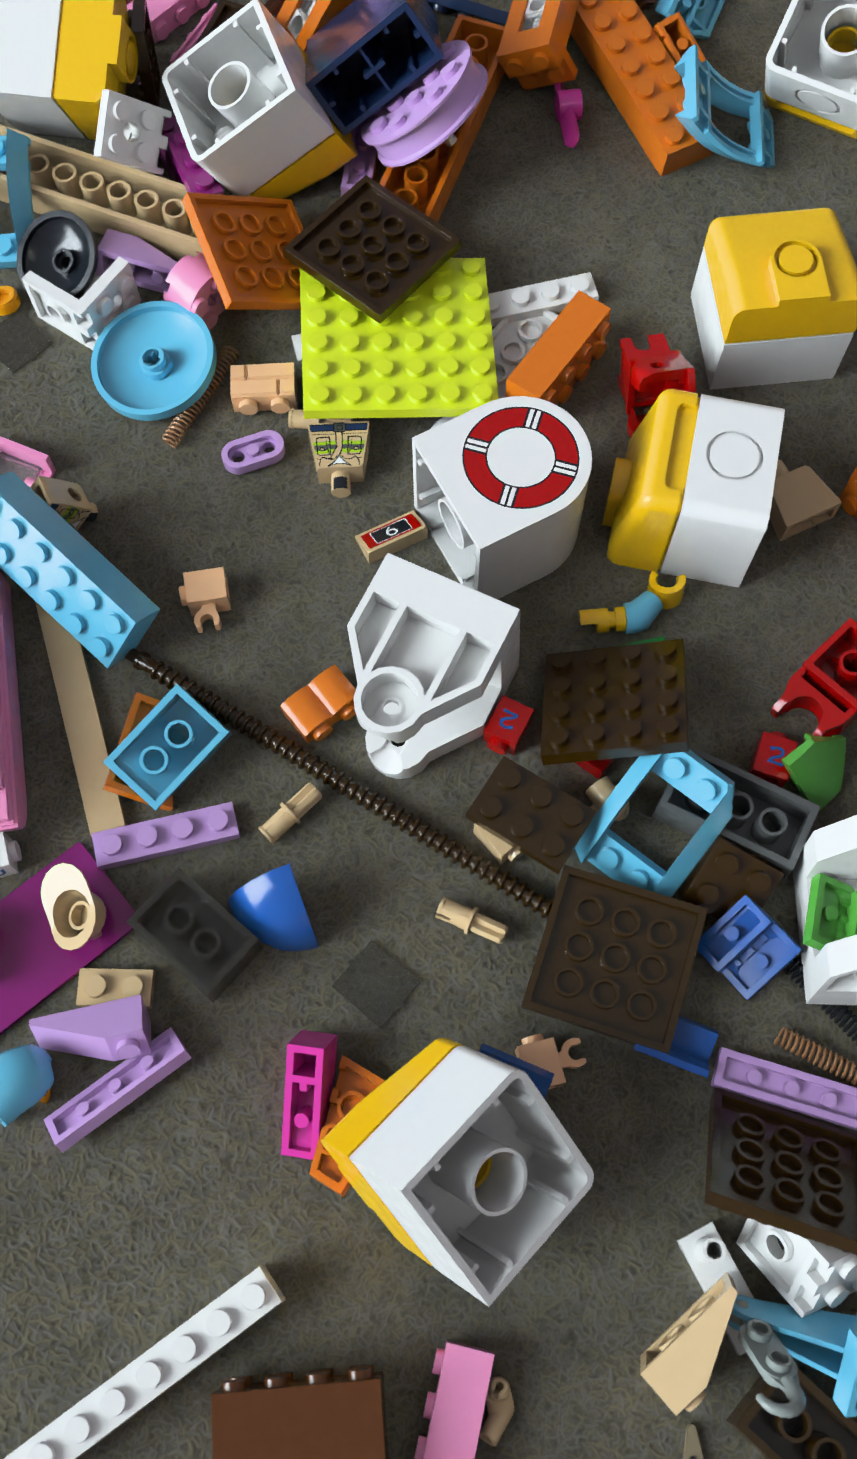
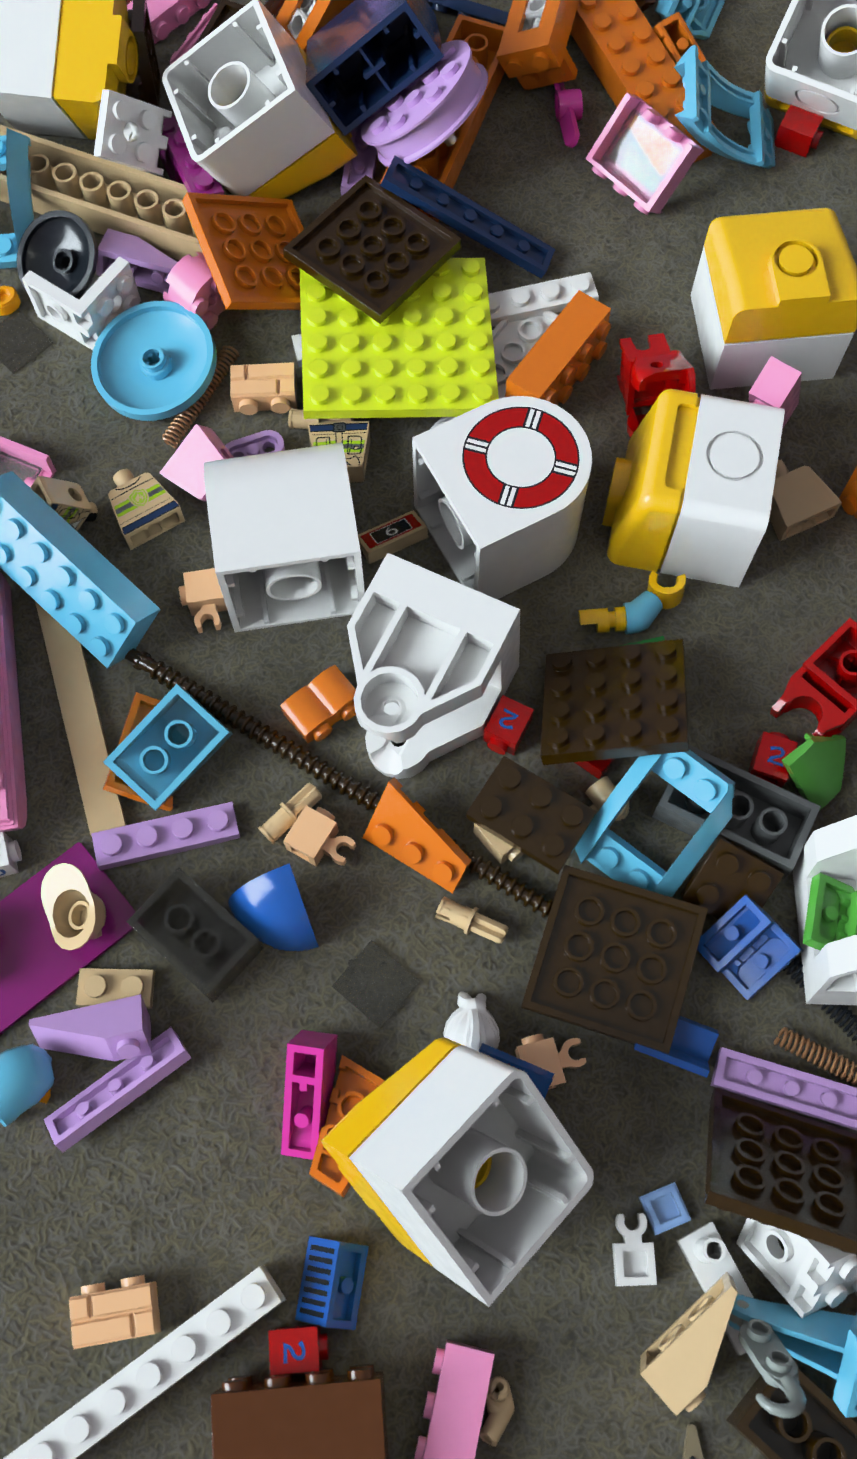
none -> light nougat brick [69,1275,161,1349]
none -> tan torso [108,469,185,550]
none -> torso [160,424,234,501]
none -> white brick [204,443,365,632]
none -> red brick [268,1325,329,1375]
none -> light nougat brick [283,805,356,867]
none -> blue panel [295,1236,369,1330]
none -> orange wing [362,777,472,894]
none -> dark blue plate [380,156,555,278]
none -> white piece [443,991,500,1052]
none -> window [585,93,704,215]
none -> white plate [612,1213,657,1286]
none -> light blue tile [638,1182,691,1235]
none -> bright pink brick [749,356,802,429]
none -> red brick [774,105,824,158]

